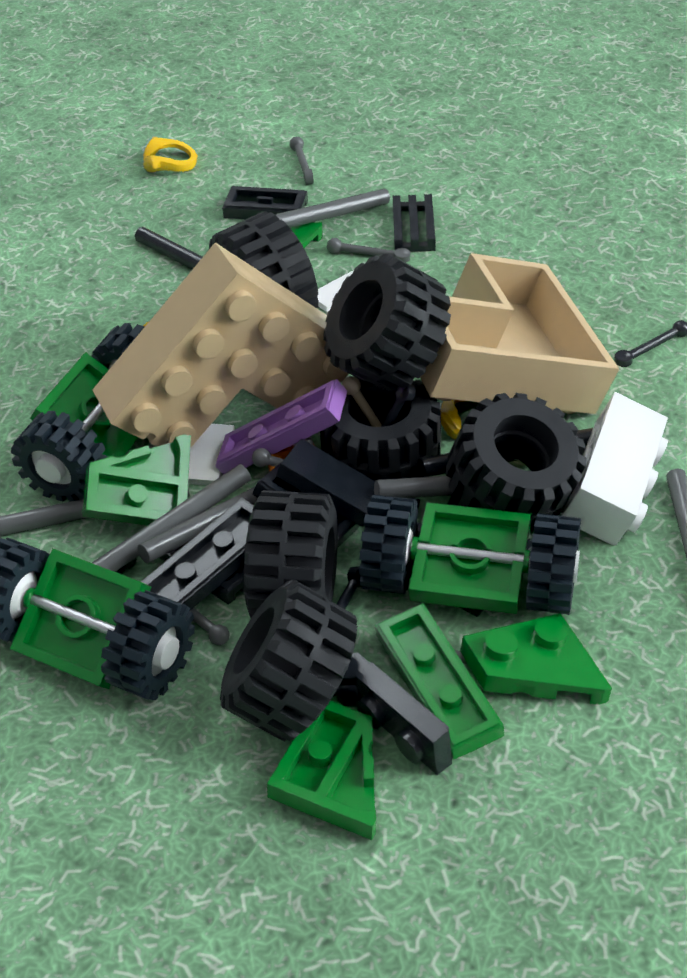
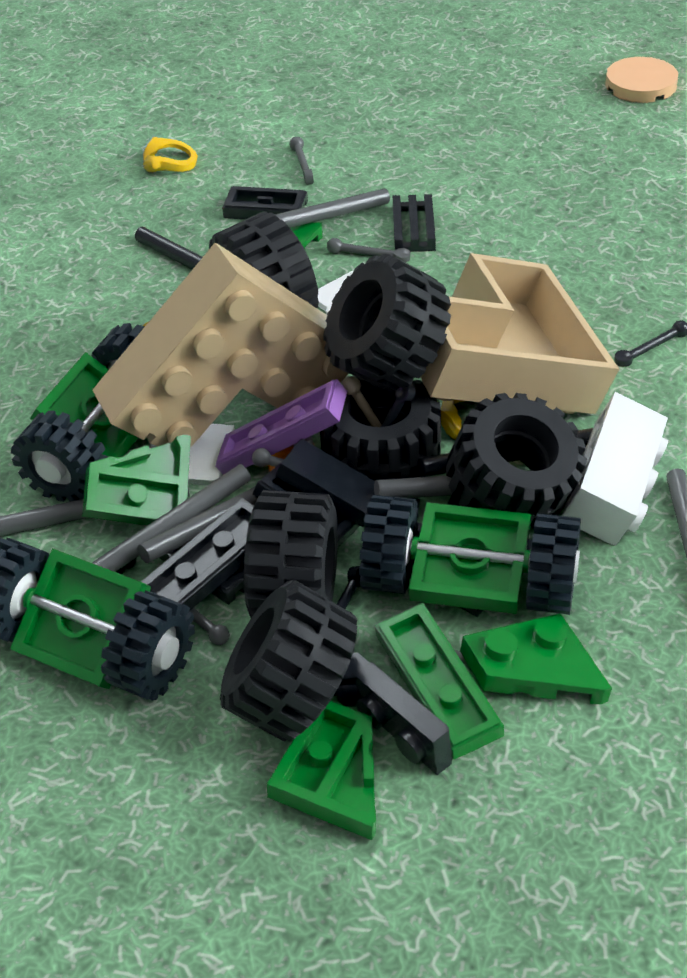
none -> light nougat tile [605,57,678,103]

